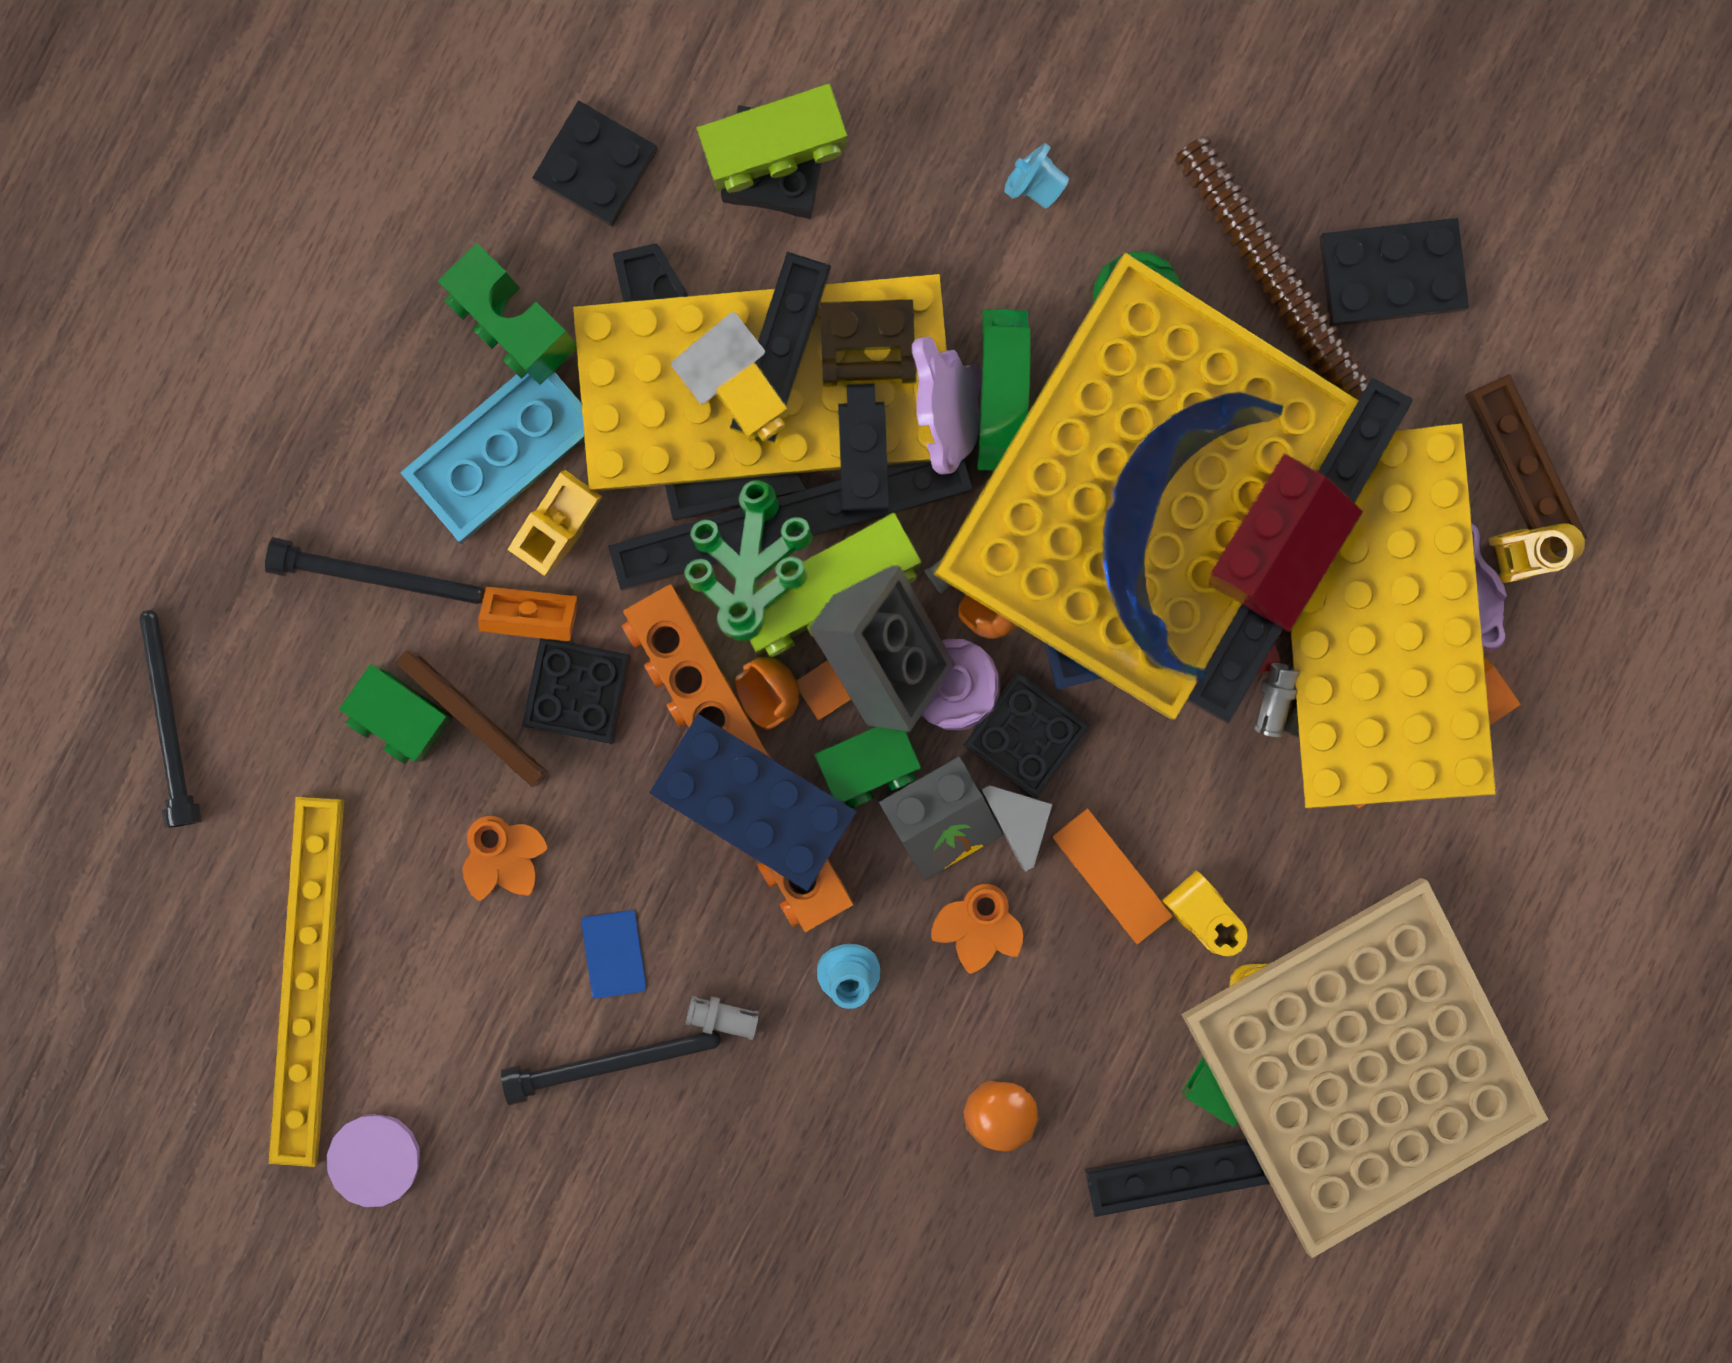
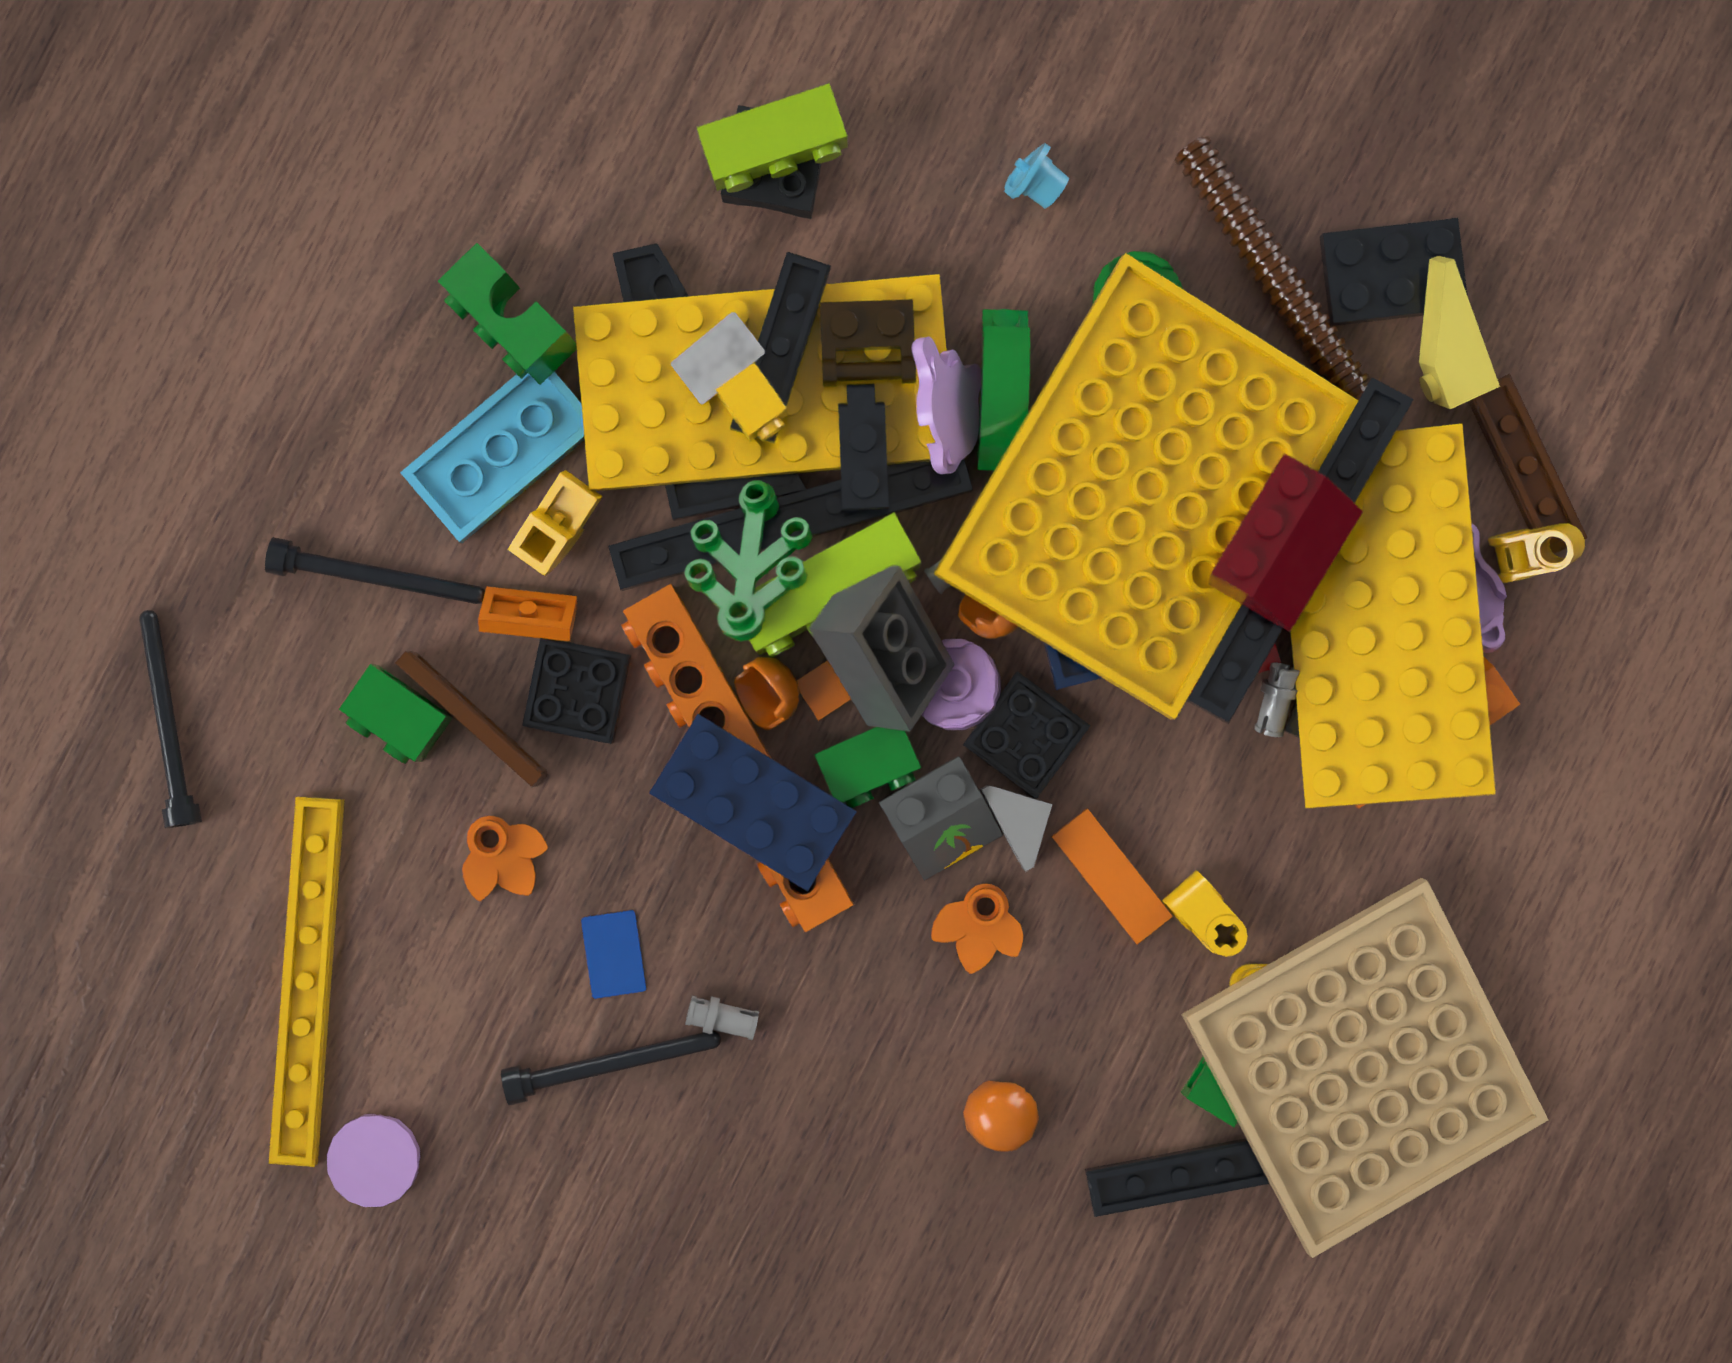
black plate [532,100,658,227] -> none
medium azure piece [817,944,880,1009] -> none
clear blue windscreen [1102,392,1284,681] -> none
none -> light yellow slope [1419,256,1500,409]

